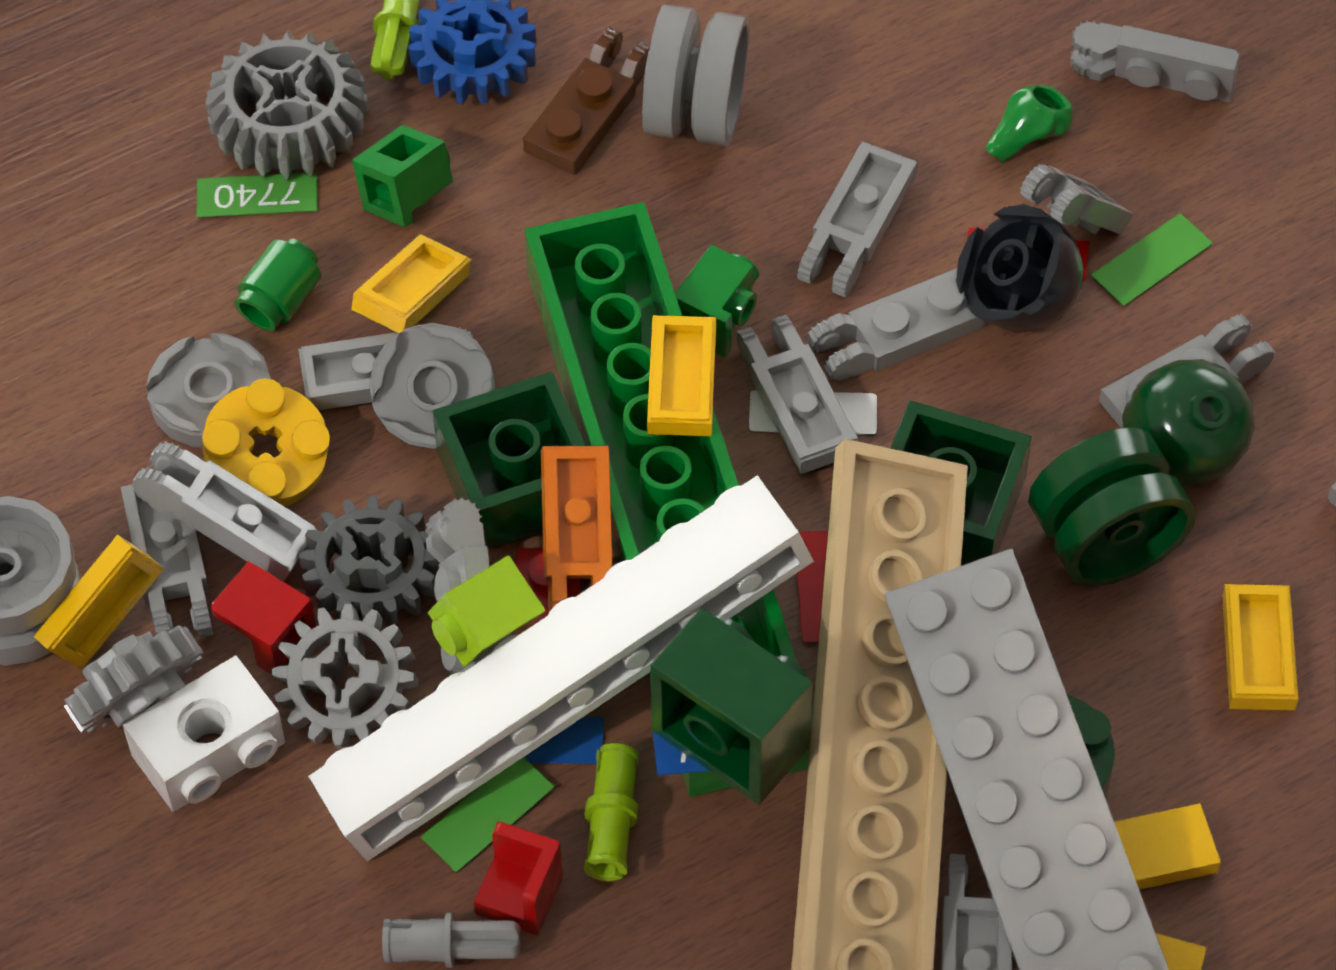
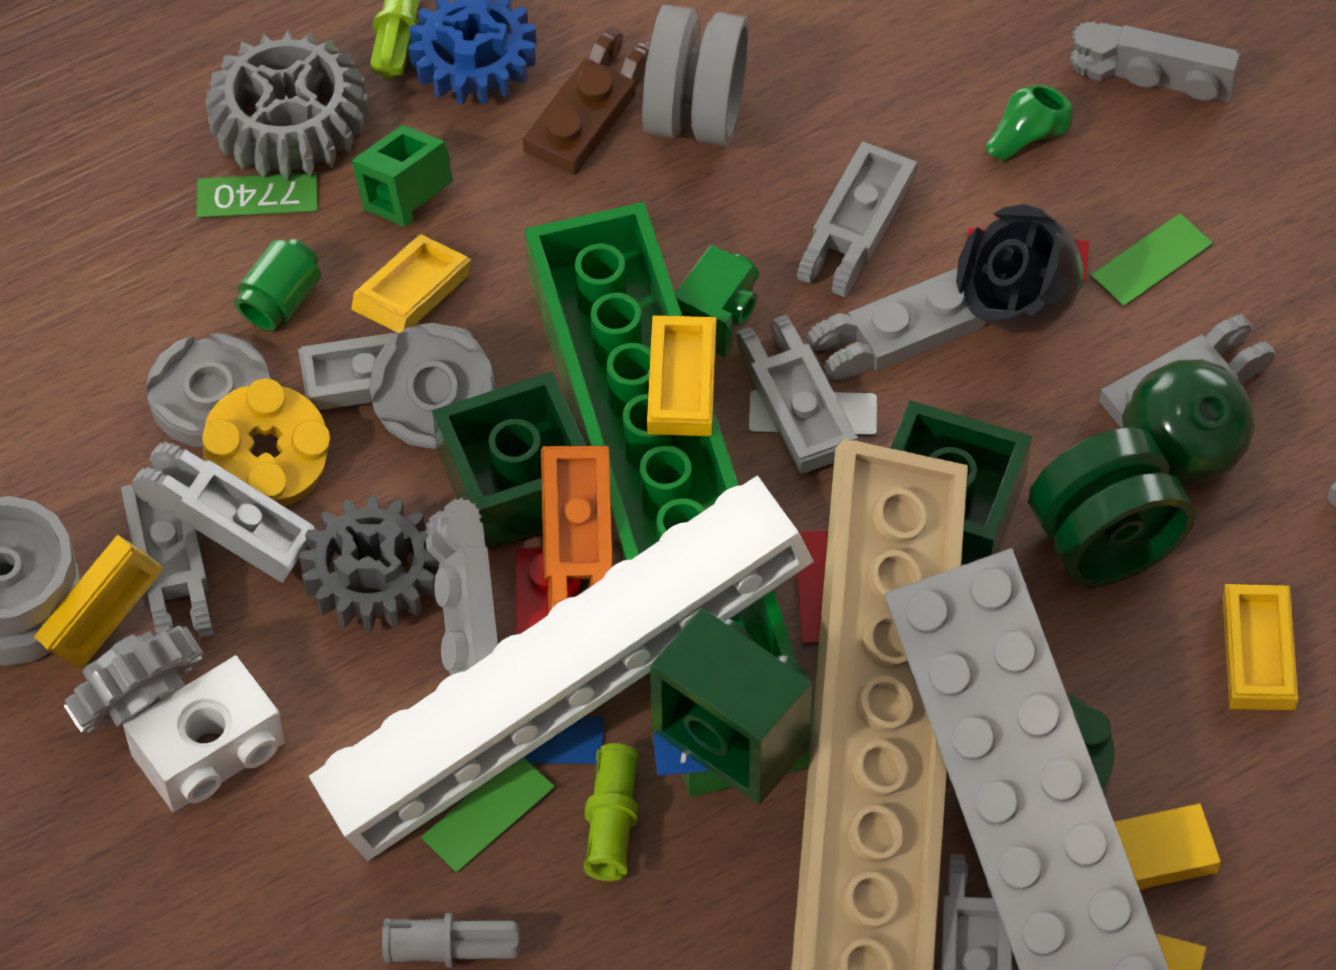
red panel [211,561,316,675] -> none
light grey gear [272,604,419,750] -> none
lime brick [428,555,546,668] -> none
red panel [474,822,563,936] -> none
light grey hinge [1020,164,1133,234] -> none

